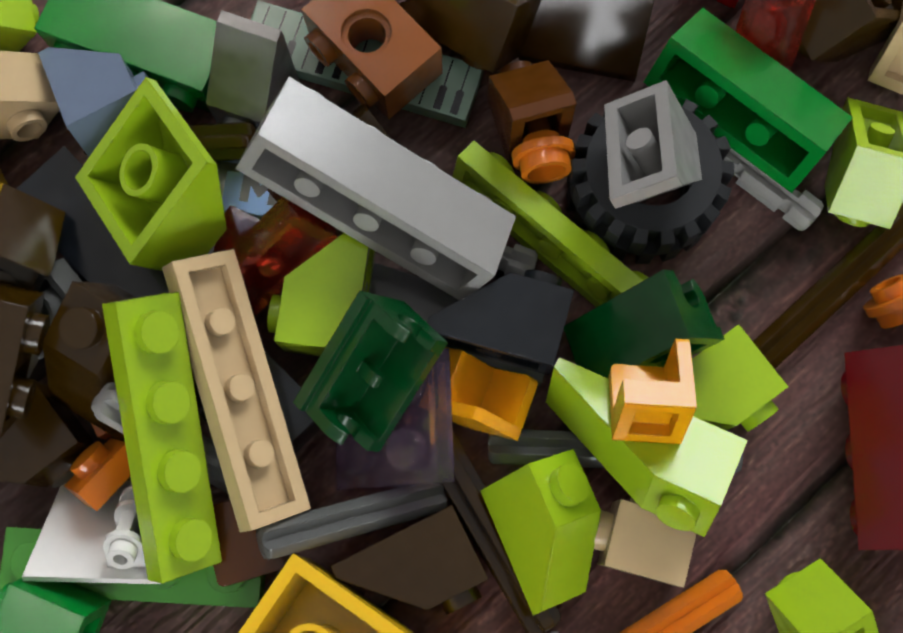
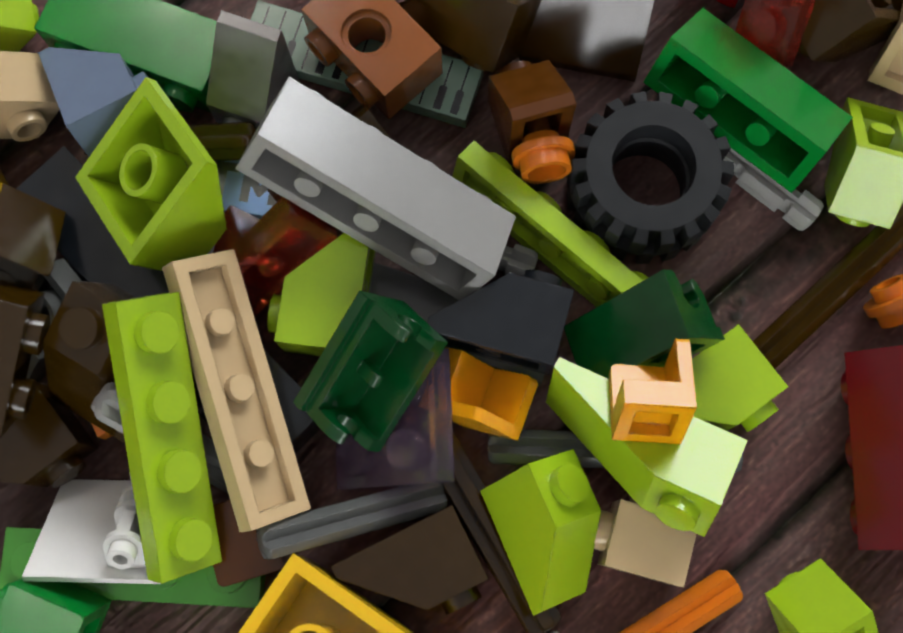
orange plate [64,438,130,511] -> none
light grey slope [604,80,702,209] -> none

